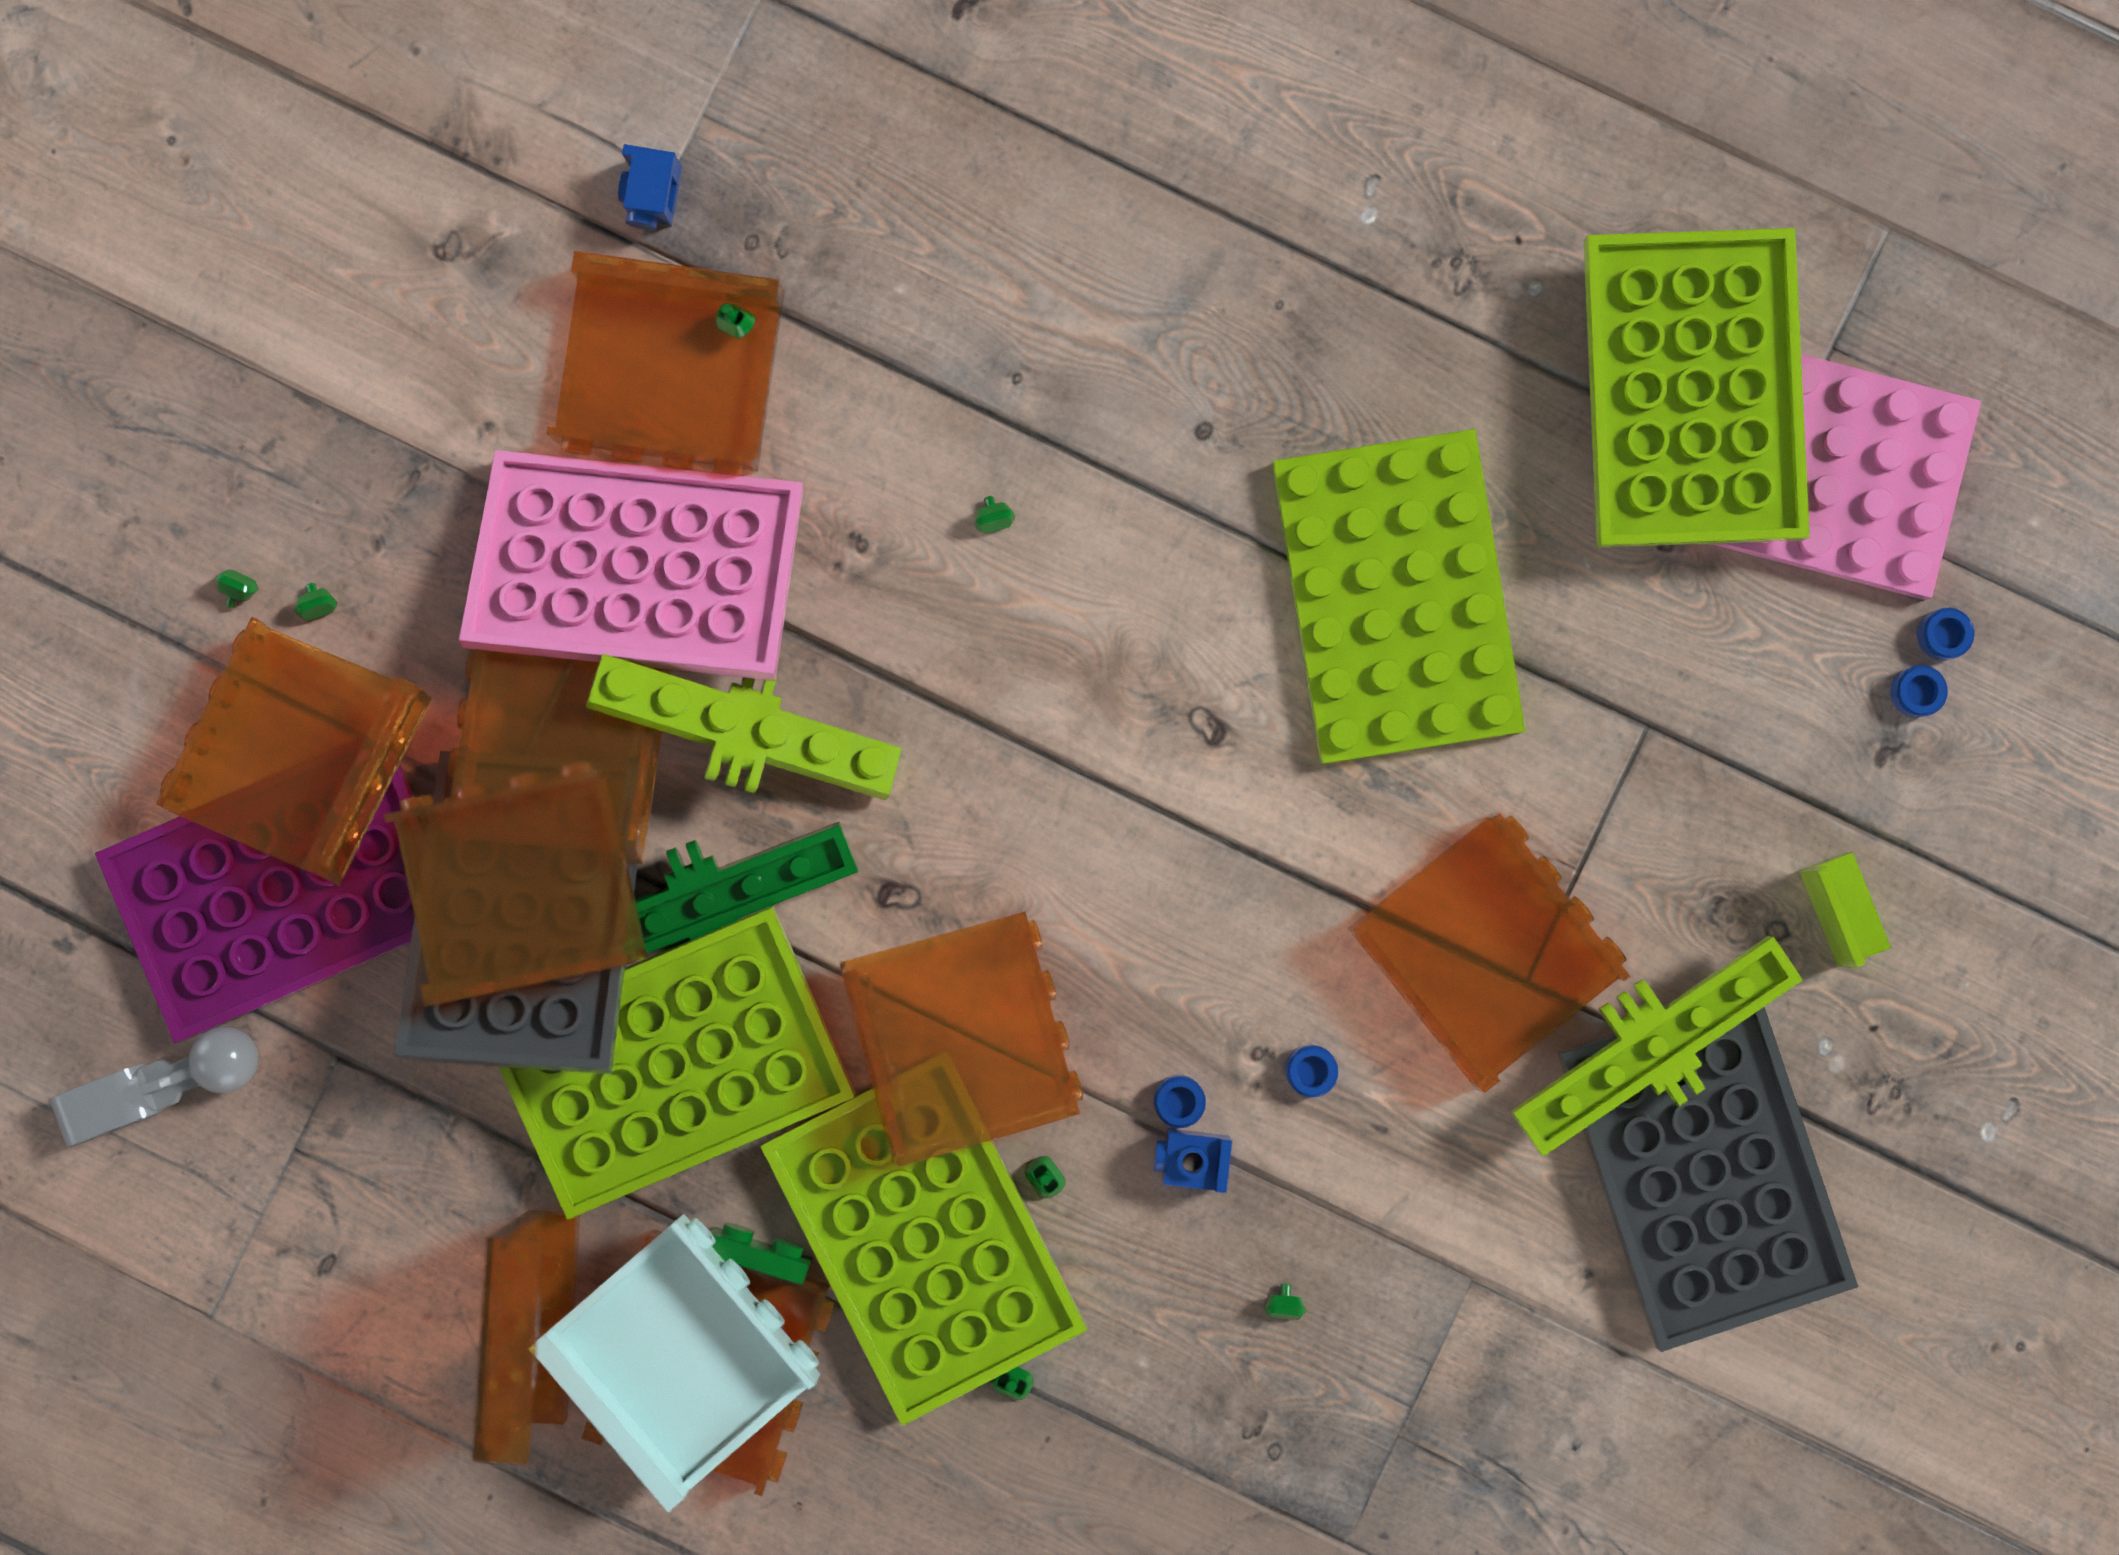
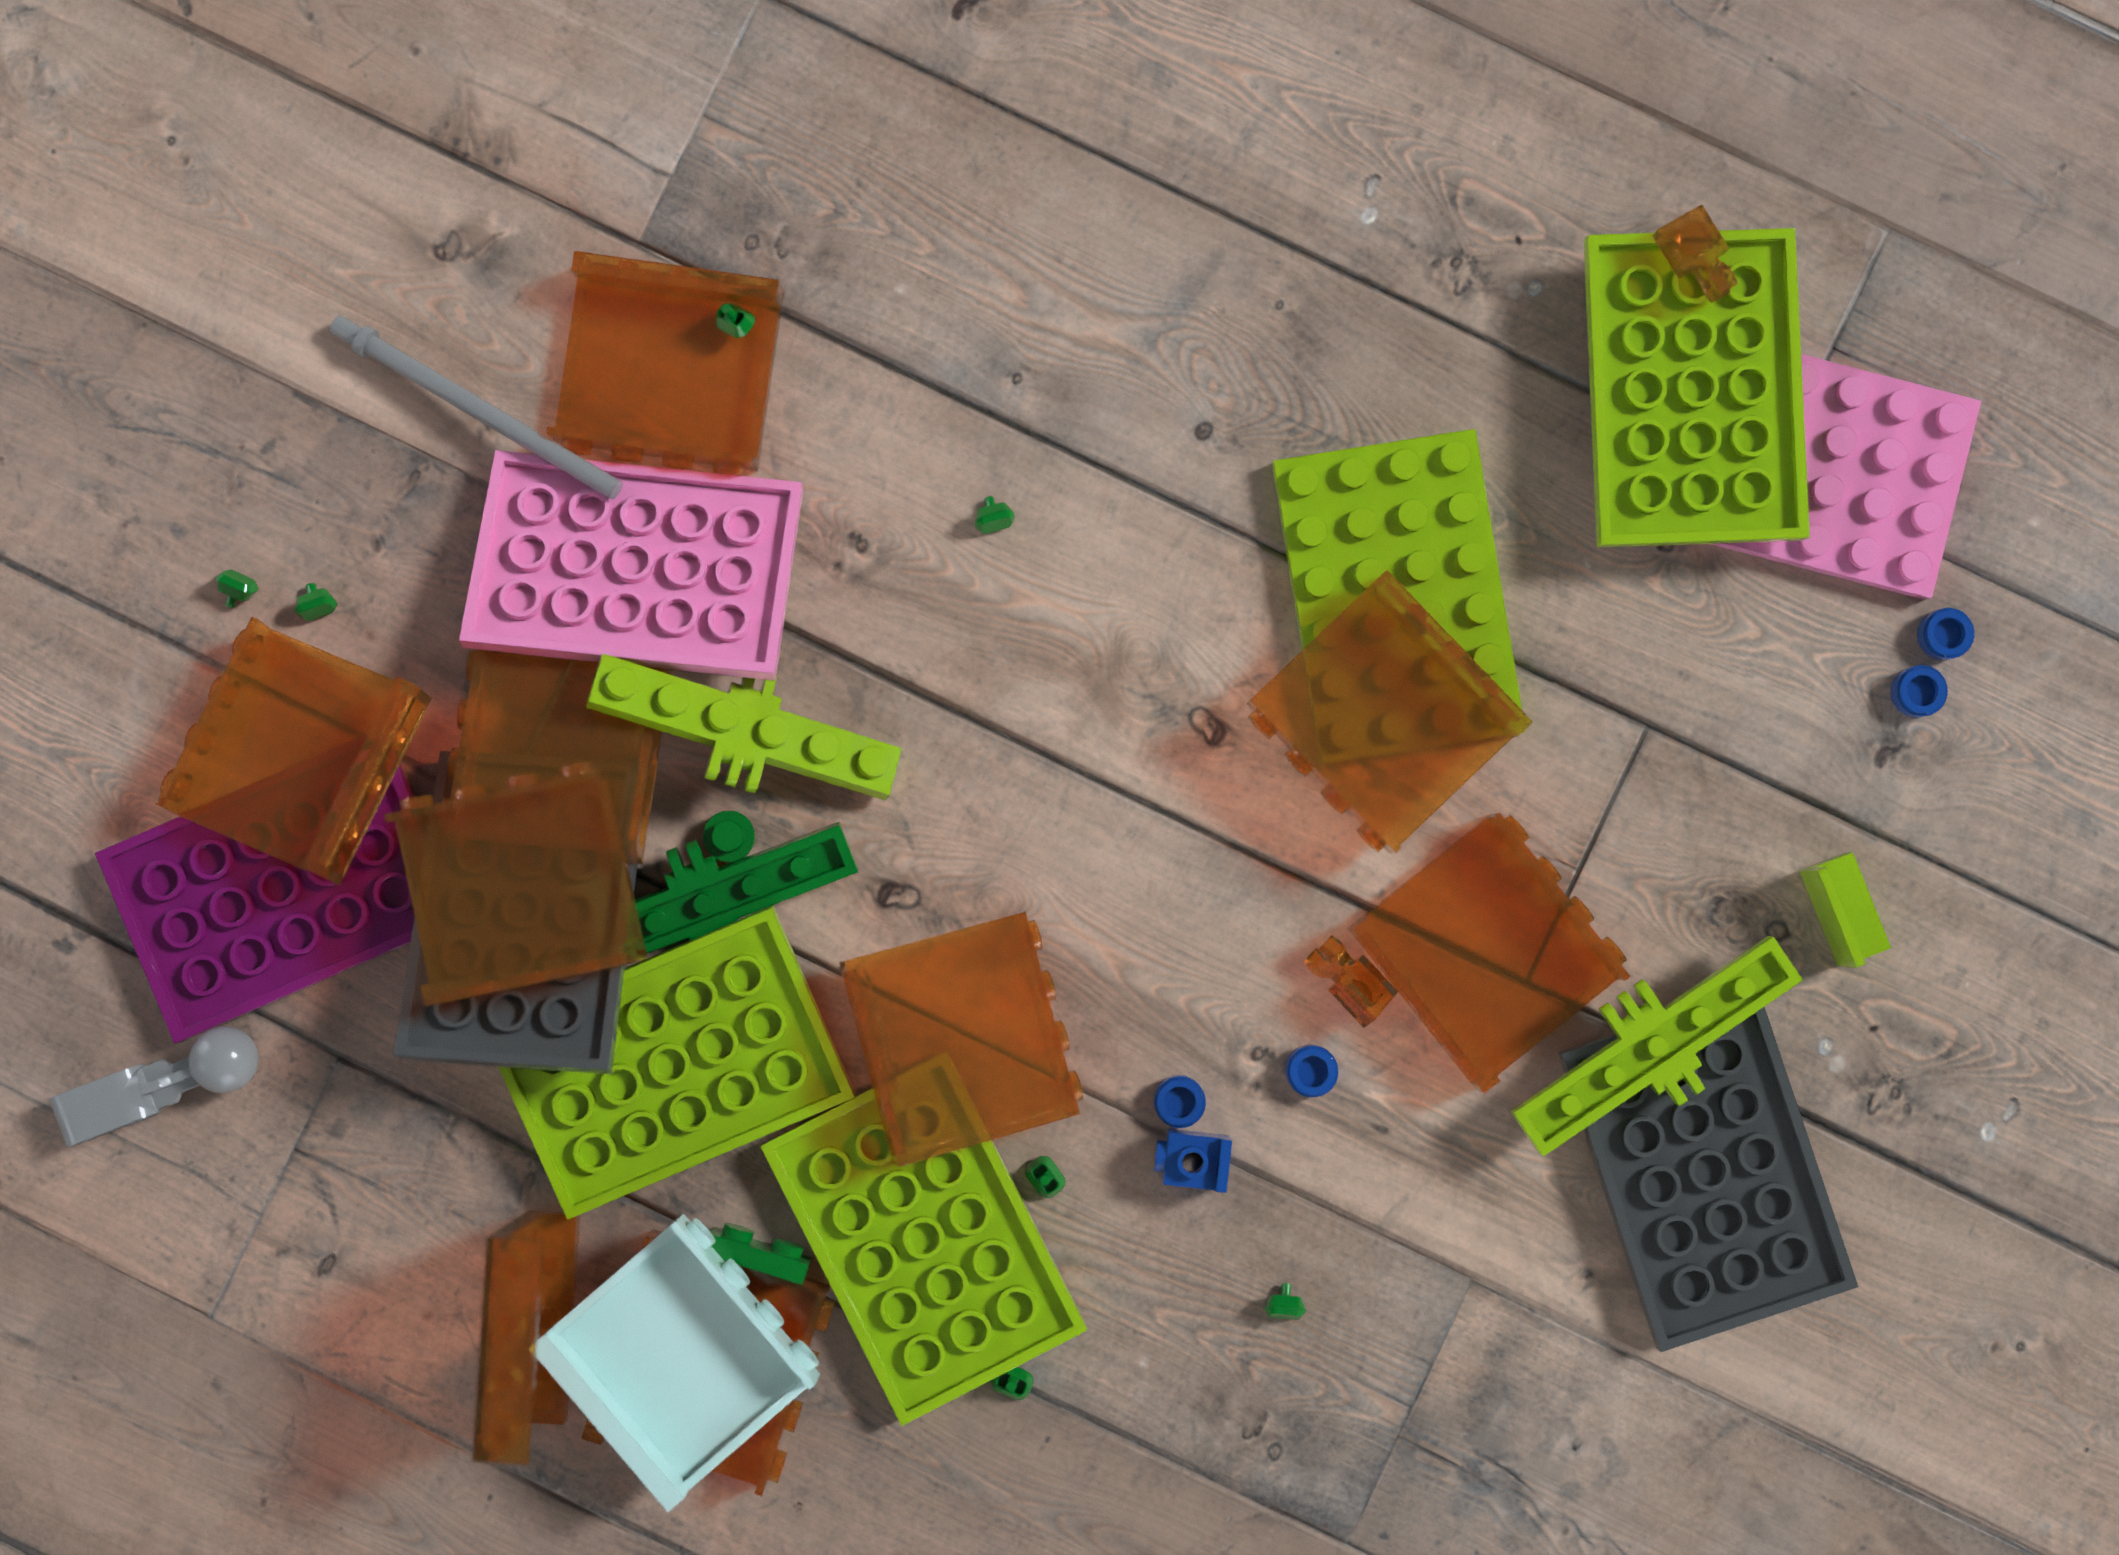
blue brick [618,144,682,230] -> none
none -> light grey bar [330,315,623,499]
none -> green plate [703,811,755,862]
none -> clear orange panel [1246,570,1533,853]
none -> clear orange plate [1304,935,1399,1028]
none -> clear orange plate [1653,204,1738,303]

